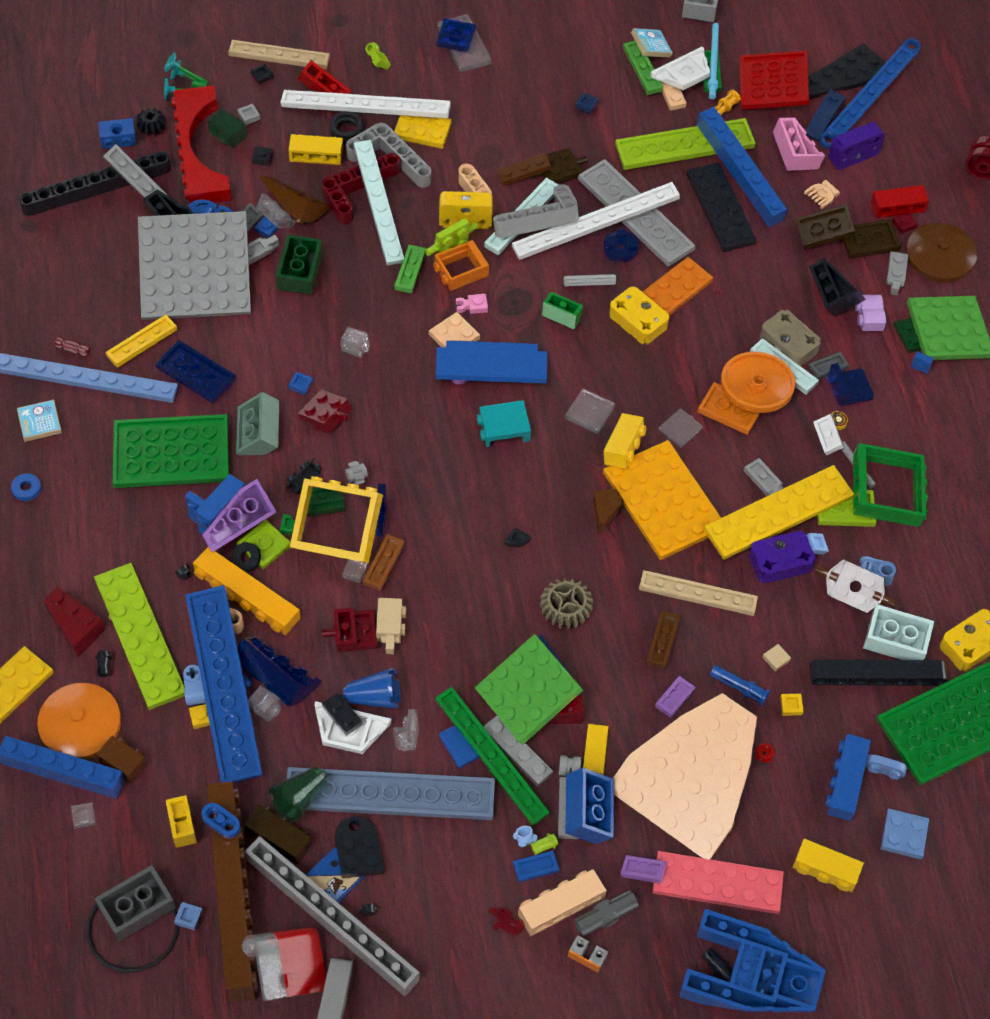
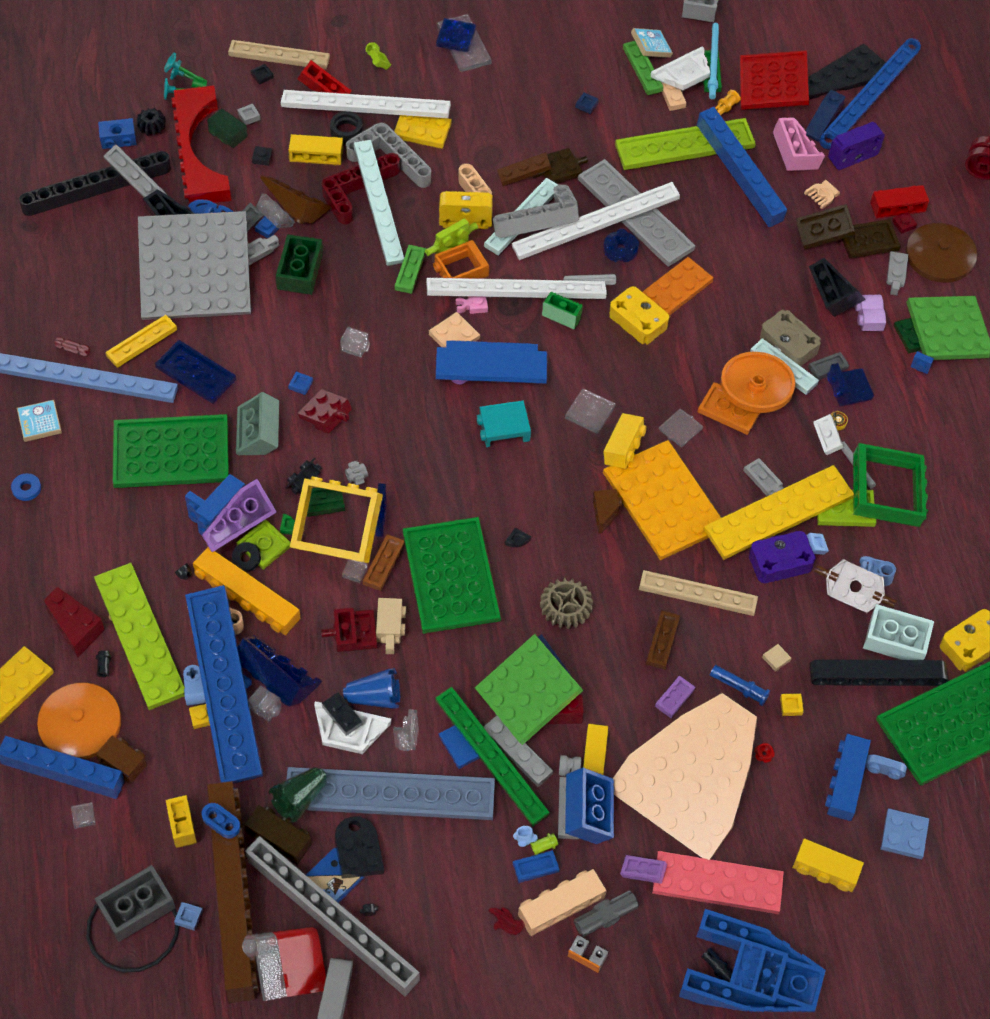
black plate [686,162,757,252] -> none
none -> green plate [403,517,501,634]
none -> white plate [426,278,607,299]

